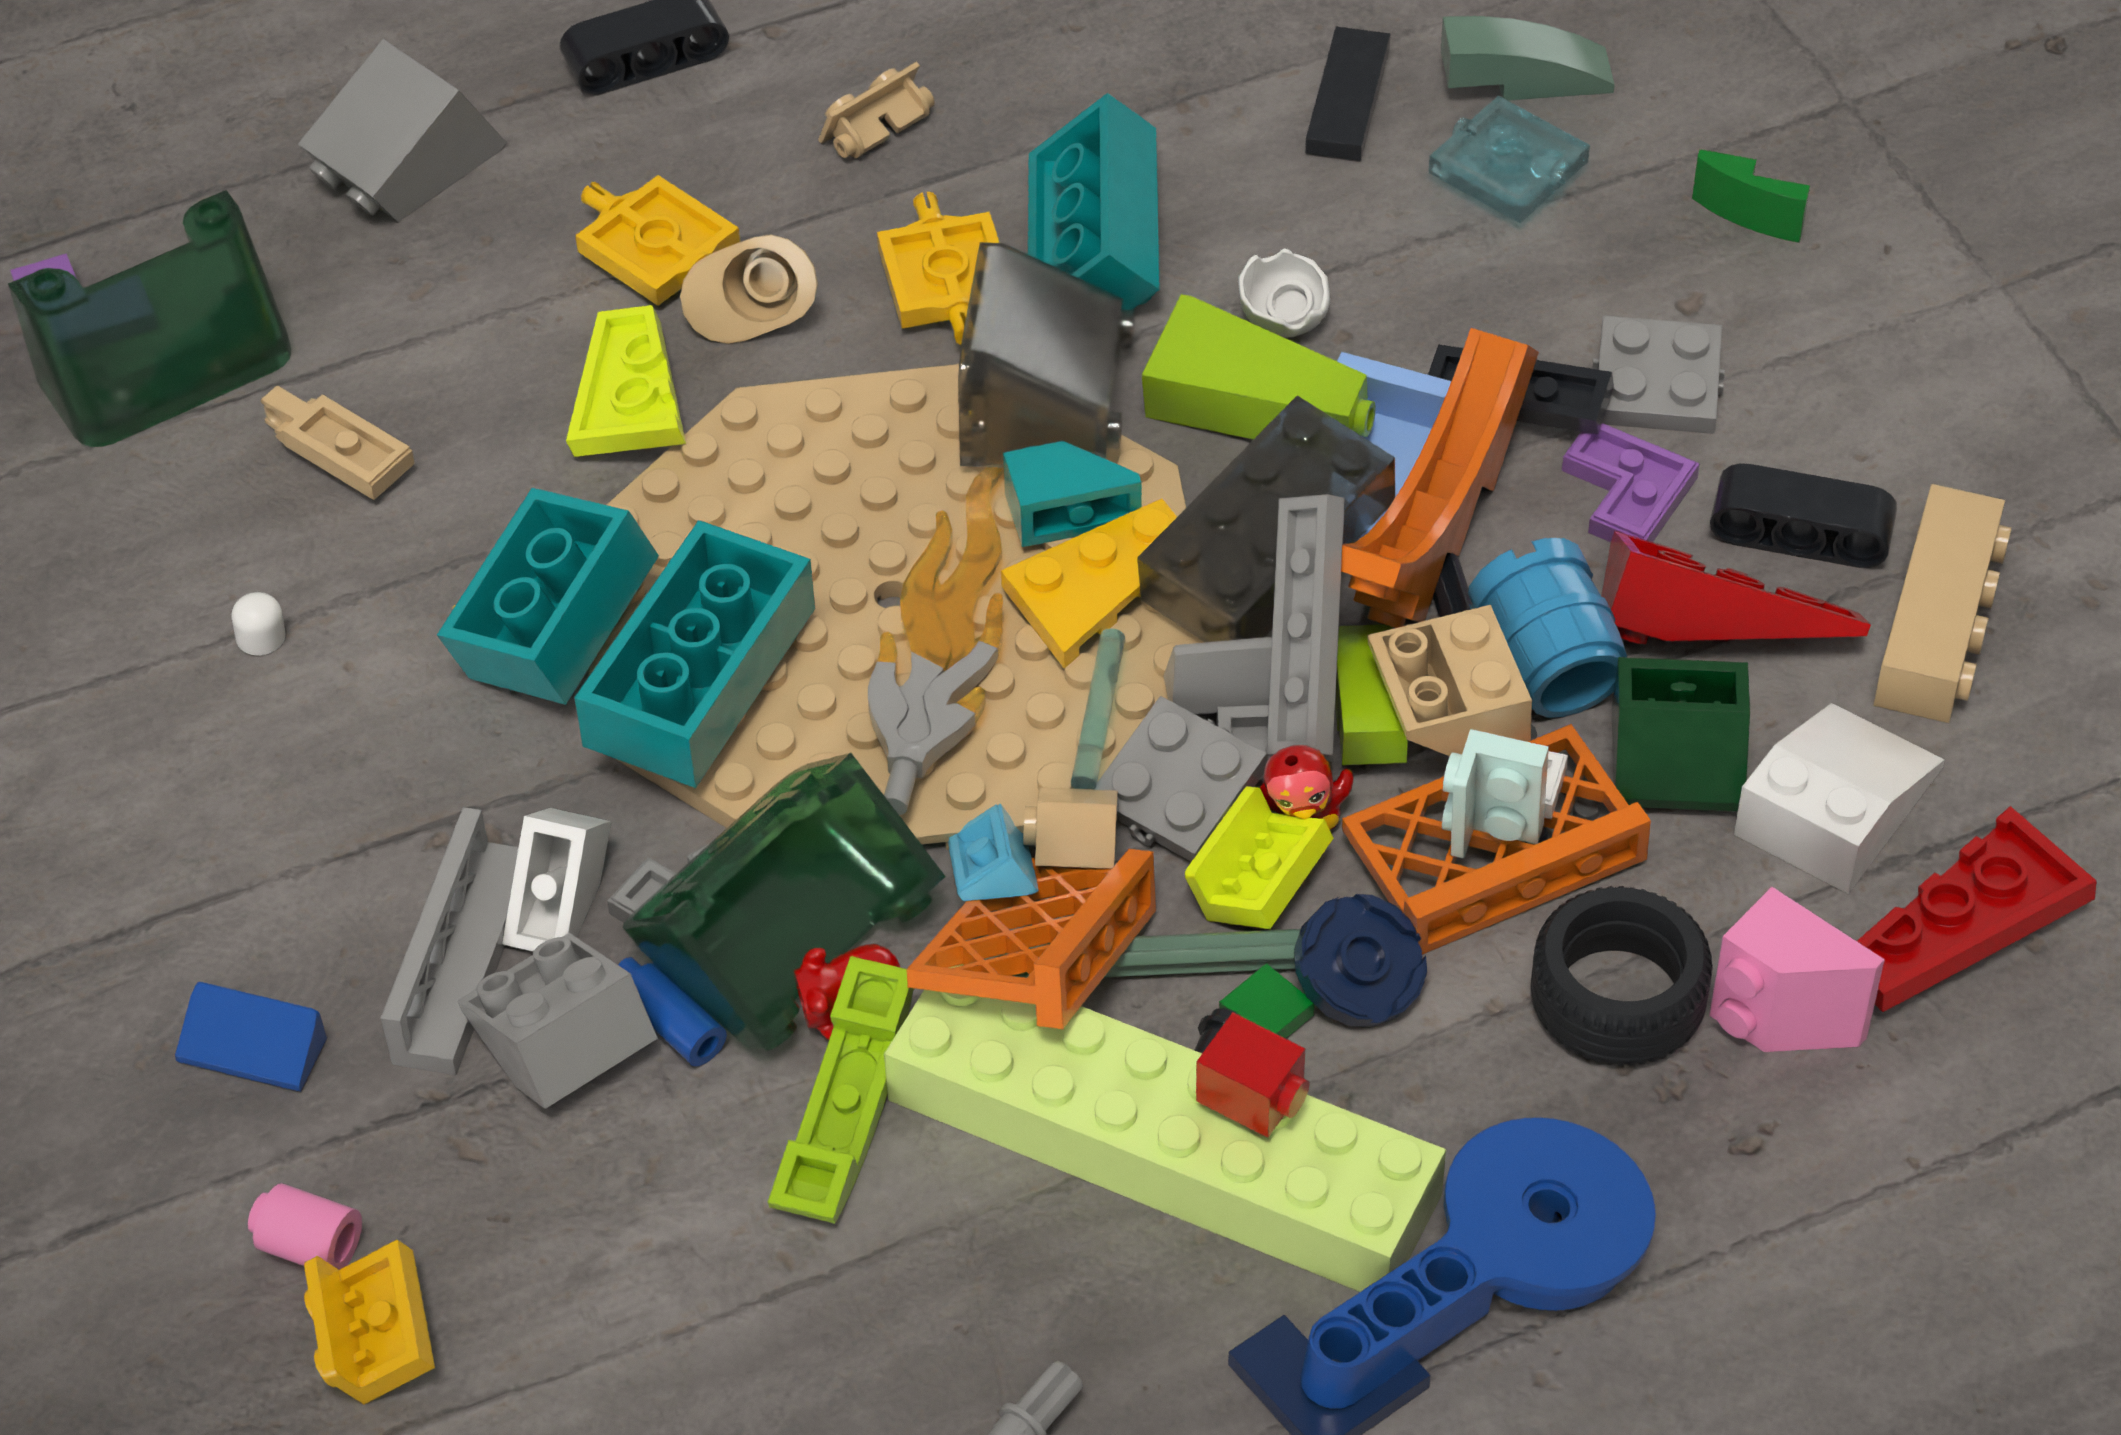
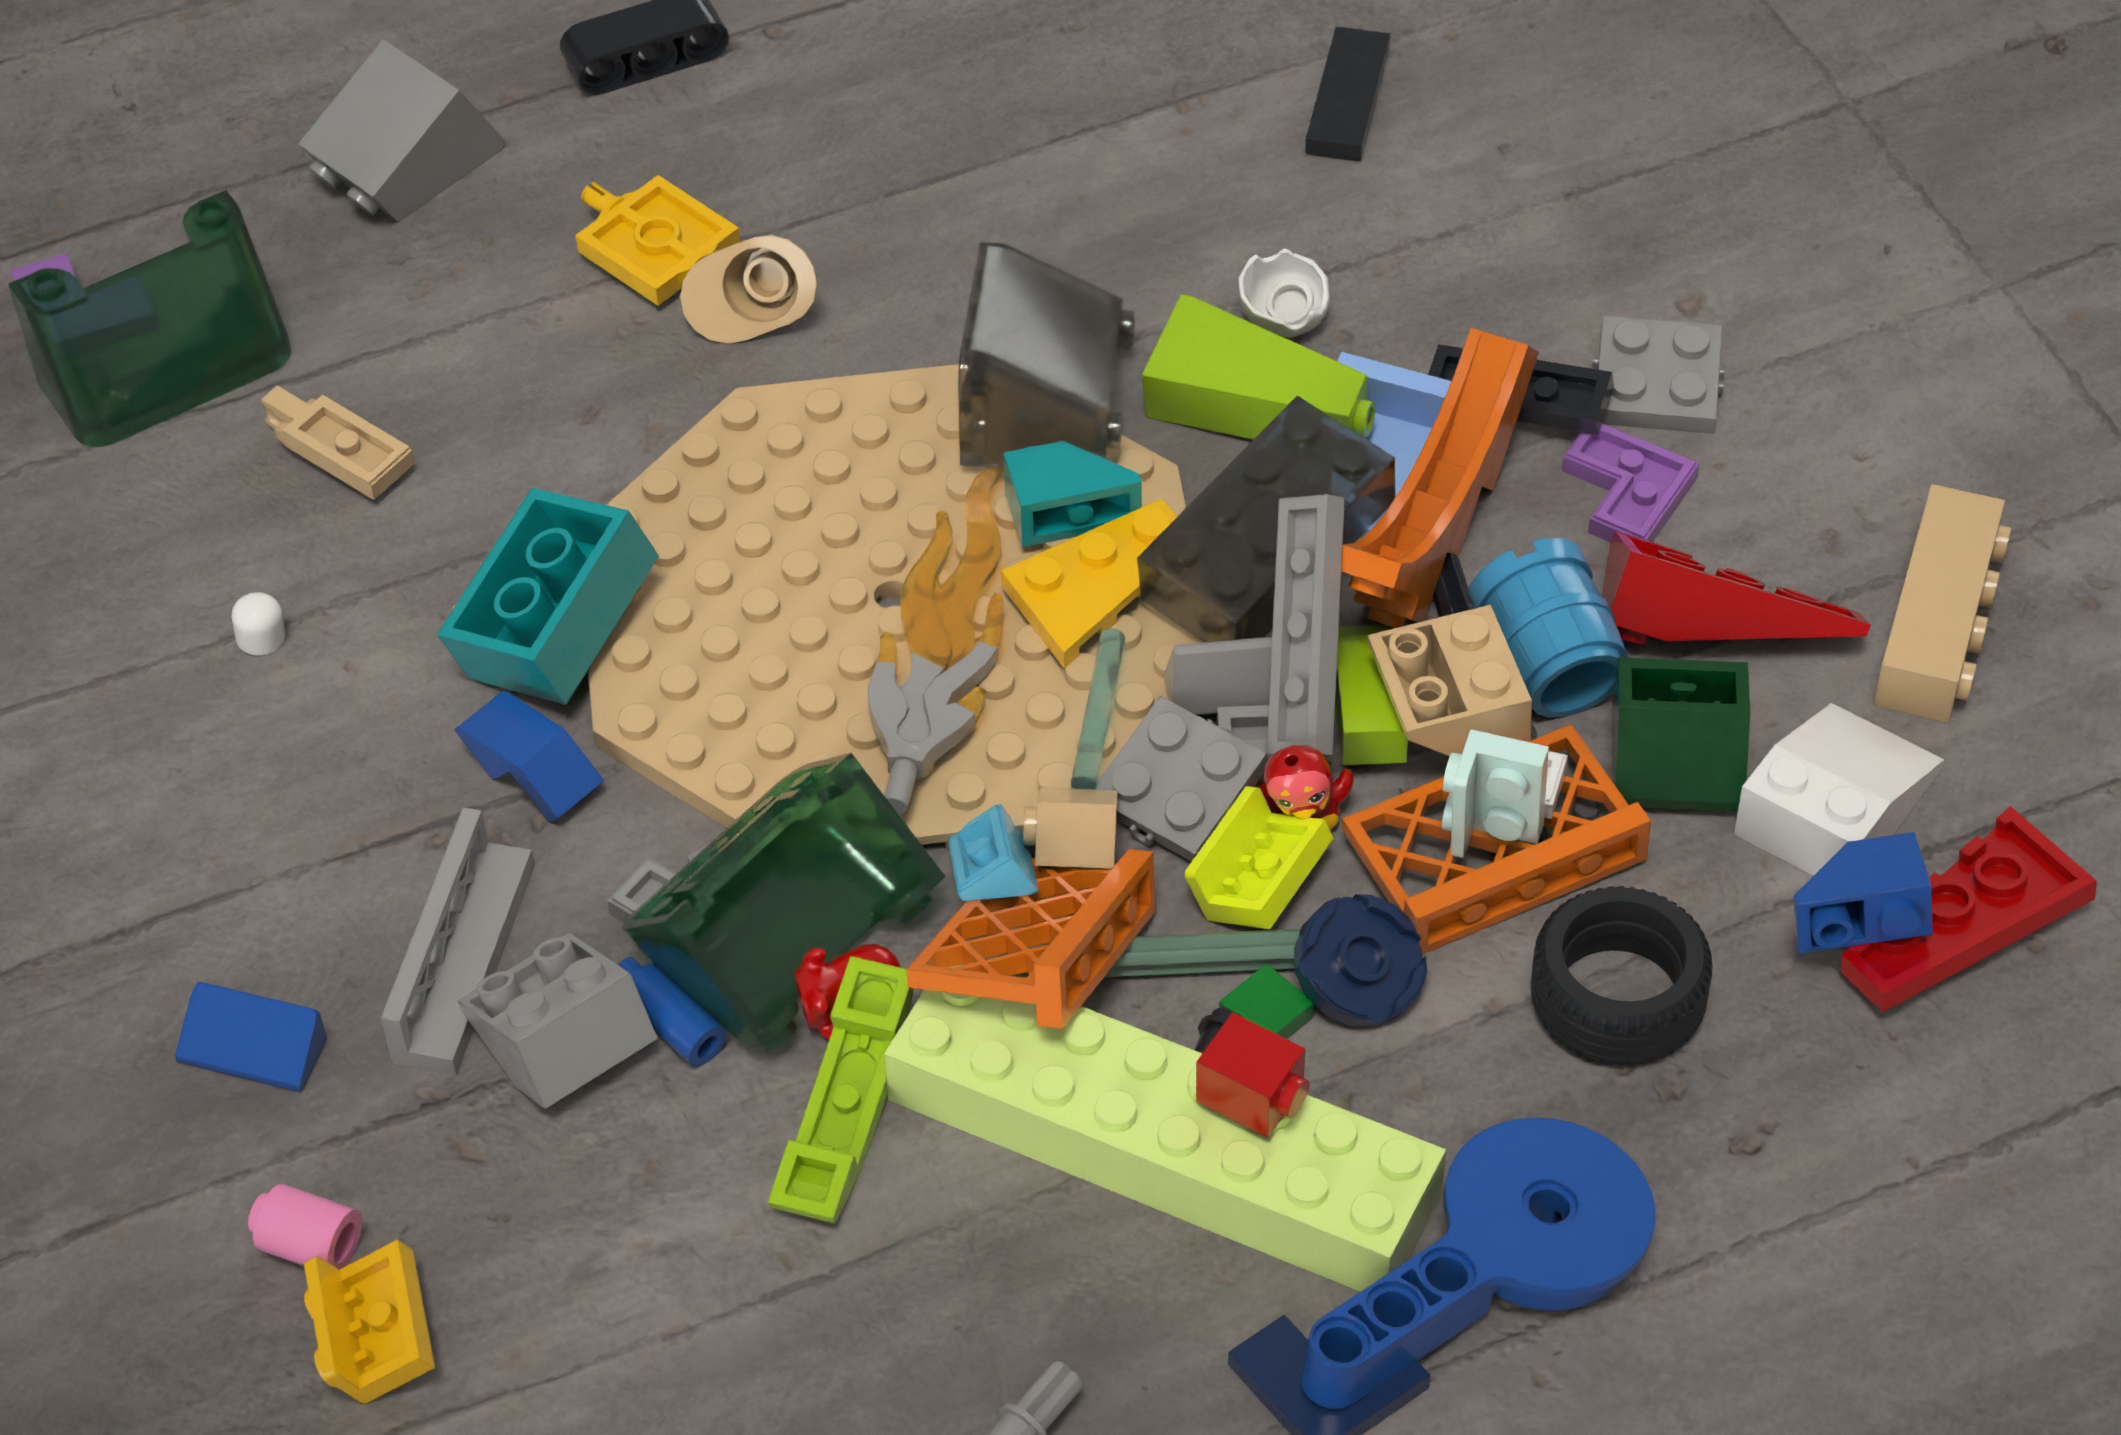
white slope [502,808,611,952] -> none
neon yellow wing [566,305,686,457] -> none
teal brick [574,520,816,788] -> none
tan hinge [818,61,935,158] -> none
yellow plate [877,192,1016,346] -> none
teal slope [1027,93,1160,321] -> none
clear light blue plate [1428,96,1590,223] -> none
sand green slope [1441,16,1615,101] -> none
green slope [1692,149,1810,243] -> none
bright pink slope [1709,887,1885,1052] -> none
black beam [1710,463,1897,568] -> none
none -> blue slope [454,690,604,822]
none -> blue slope [1794,832,1933,954]

